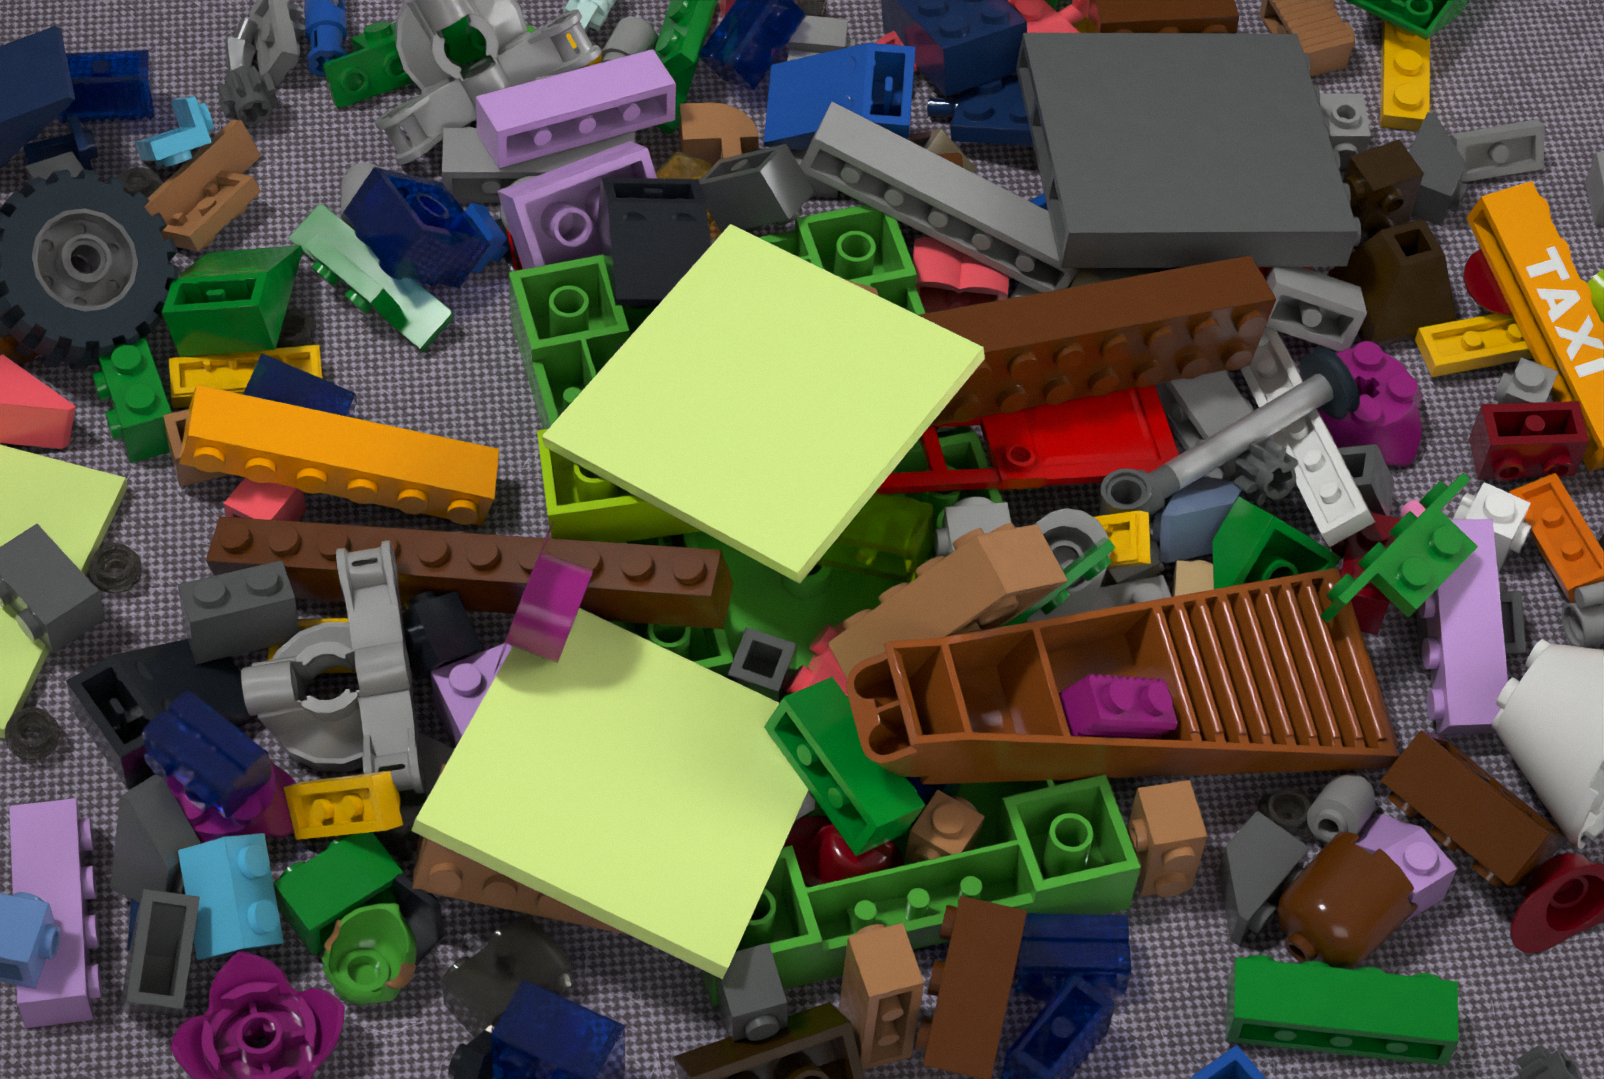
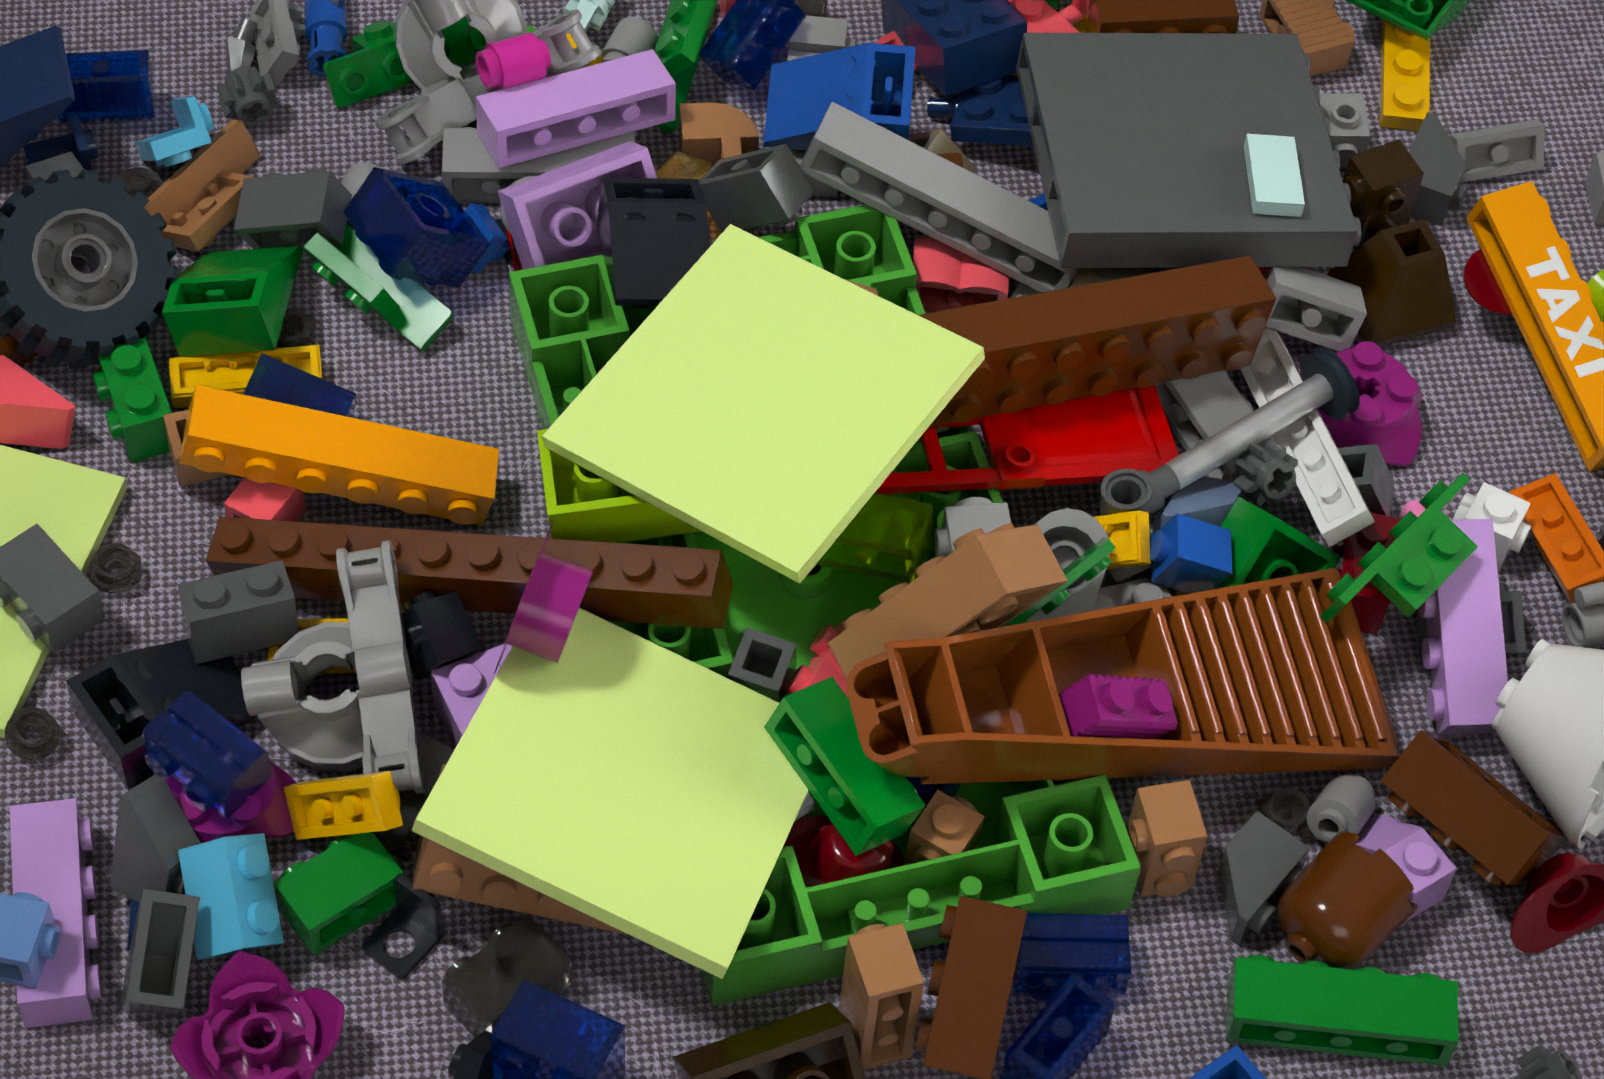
bright green hair [322,903,417,1007] -> none
dark grey slope [715,943,788,1041] -> none
yellow plate [1415,313,1533,377] -> none
dark red brick [1469,401,1589,481] -> none
light grey brick [1492,357,1559,404] -> none
none -> dark grey brick [234,169,352,249]
none -> dark pink brick [476,32,551,90]
none -> blue brick [1150,513,1233,594]
none -> light aqua tile [1243,134,1305,217]

